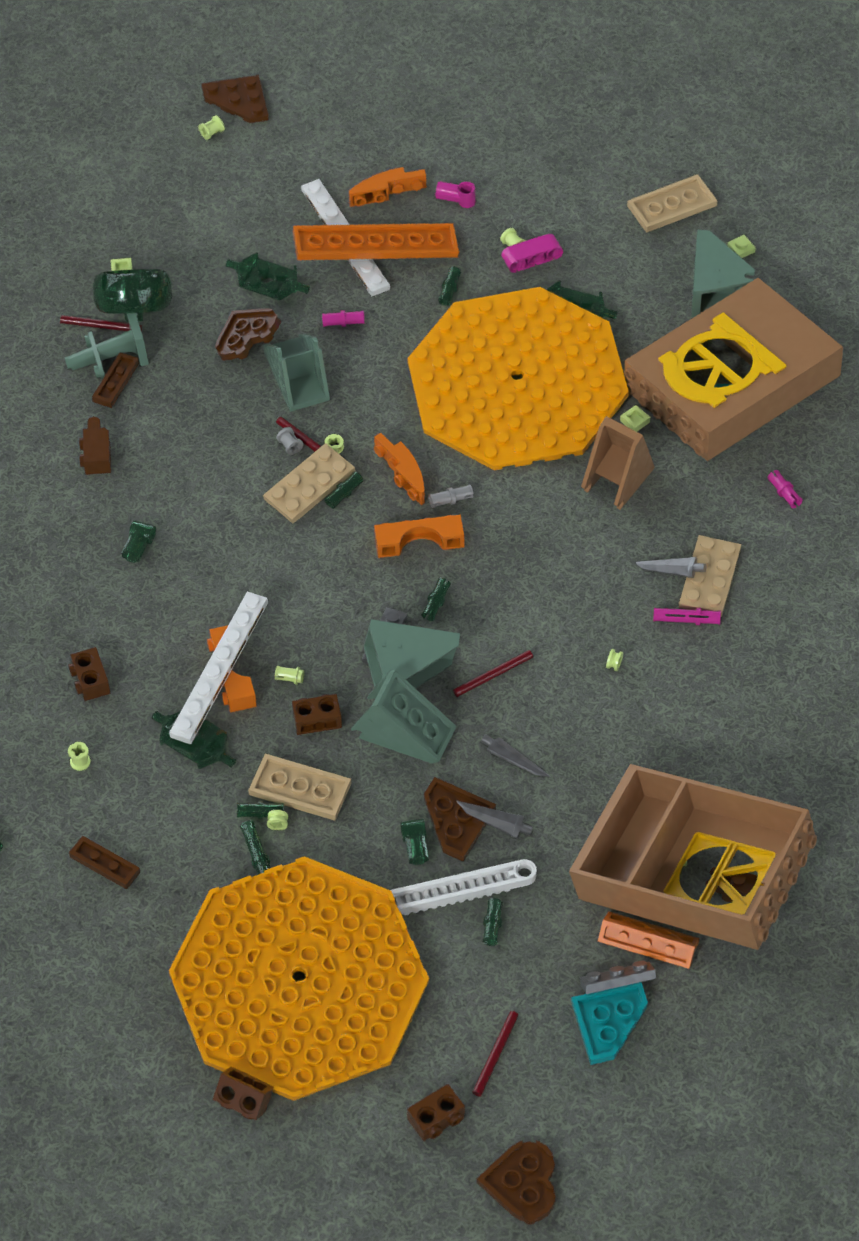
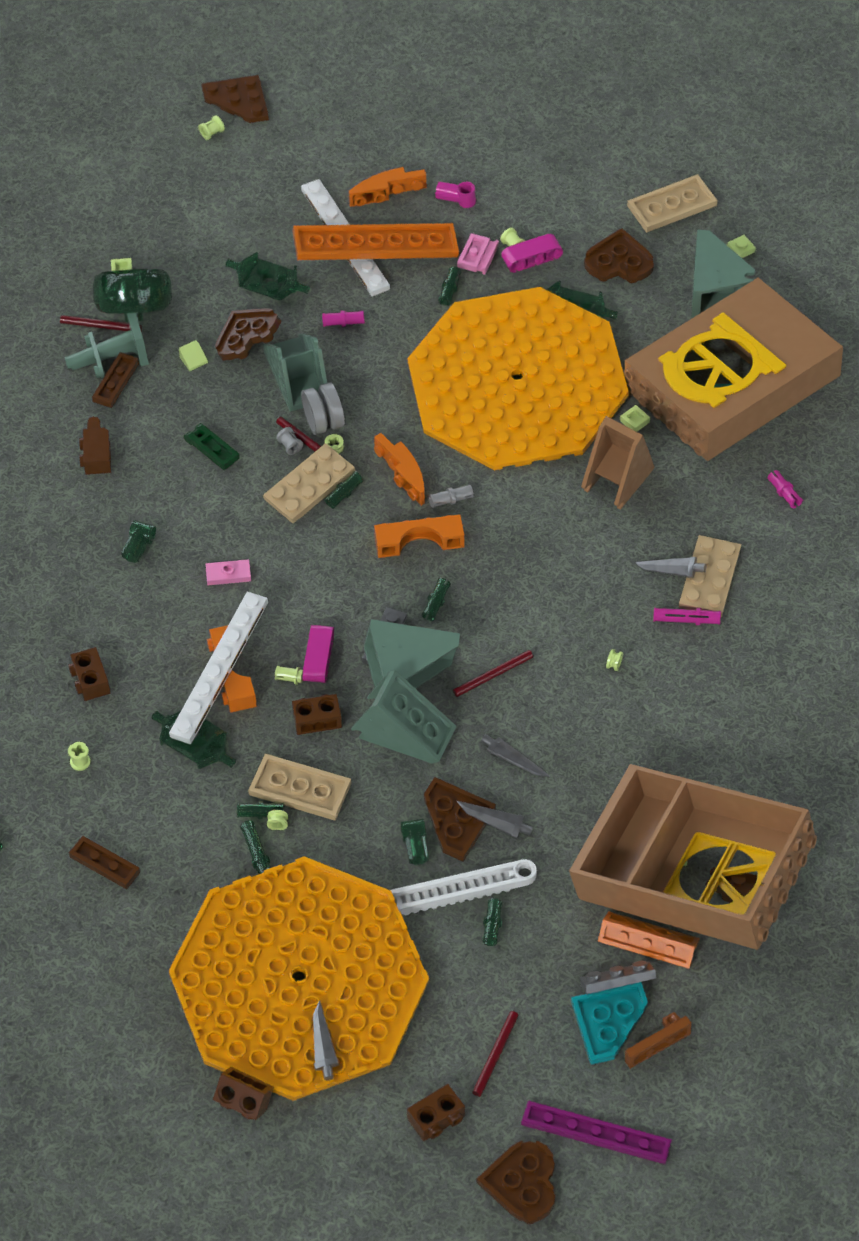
none -> yellowish green slope [179,340,208,371]
none -> dark green plate [184,423,240,470]
none -> bright pink plate [205,559,251,585]
none -> light grey wheel [301,382,345,435]
none -> dark pink beam [303,625,334,683]
none -> flat silver bar [313,1000,339,1080]
none -> bright pink plate [457,234,499,275]
none -> magenta tile [521,1100,672,1164]
none -> reddish brown plate [584,228,654,283]
none -> dark orange hinge [625,1012,692,1069]

